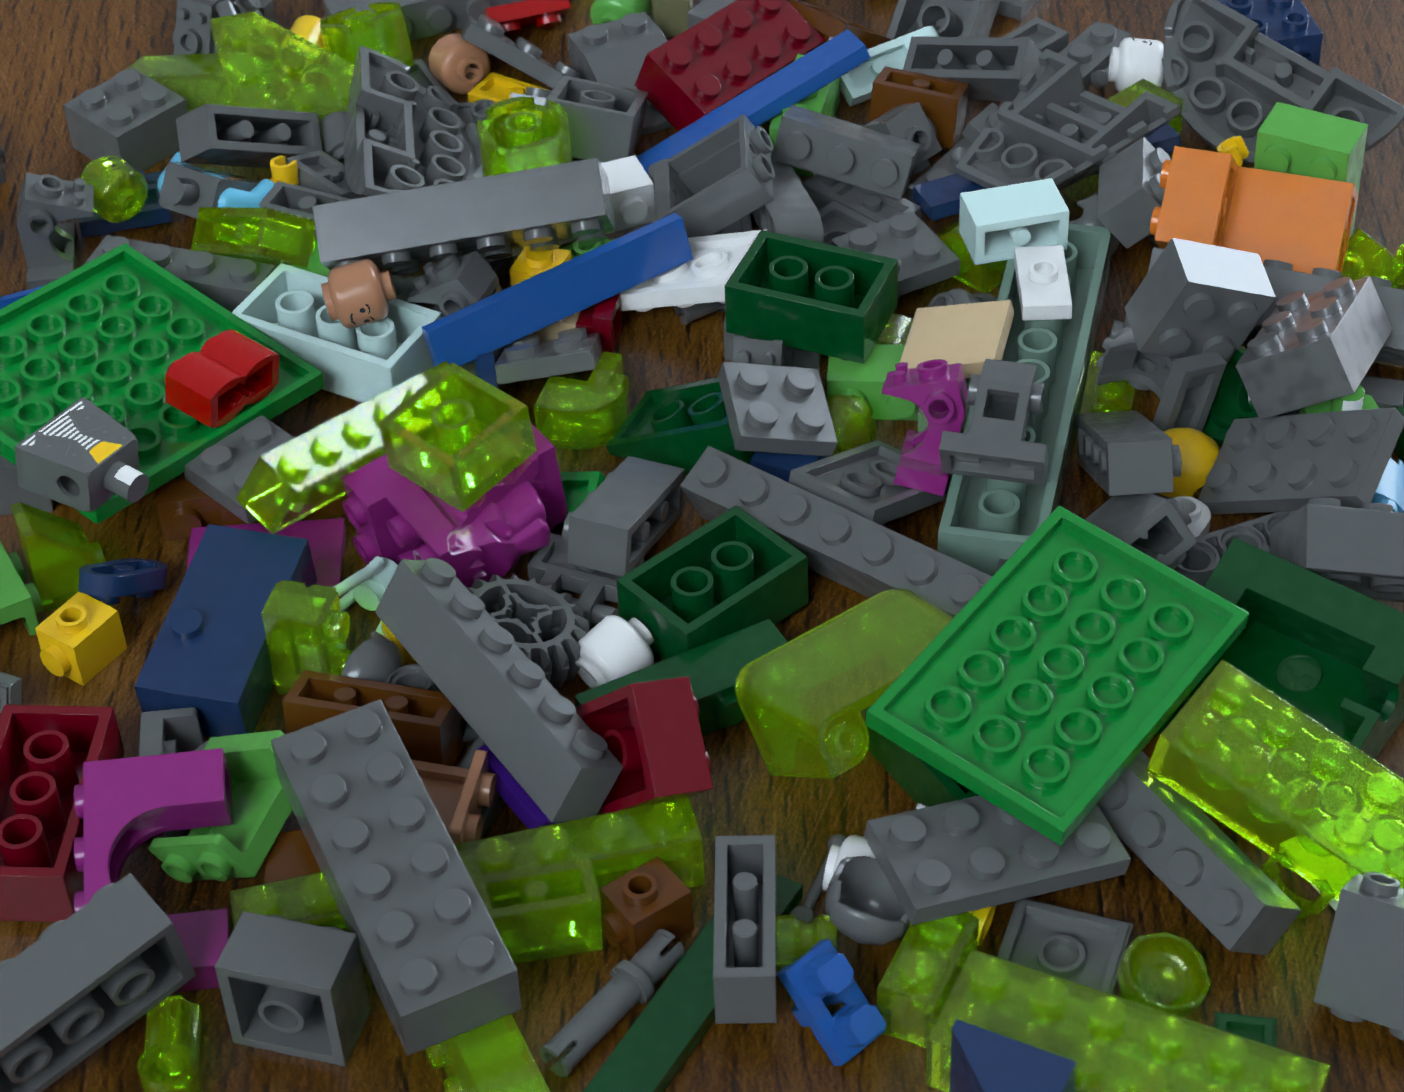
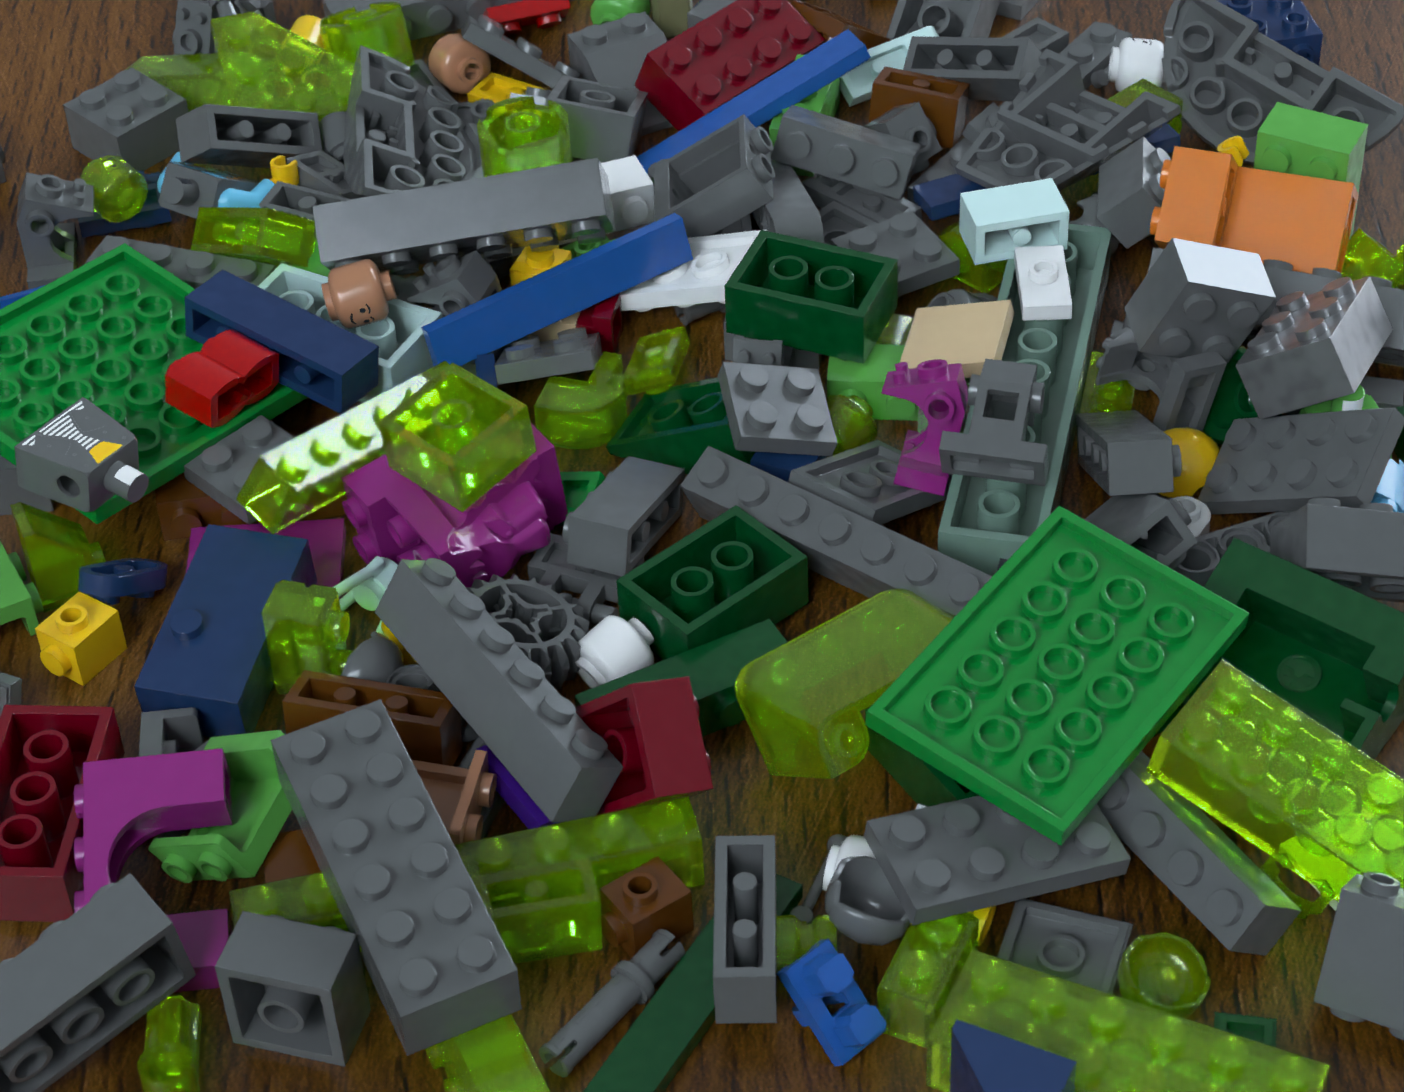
none -> dark blue brick [184,269,379,414]
none -> clear neon green plate [623,326,690,395]

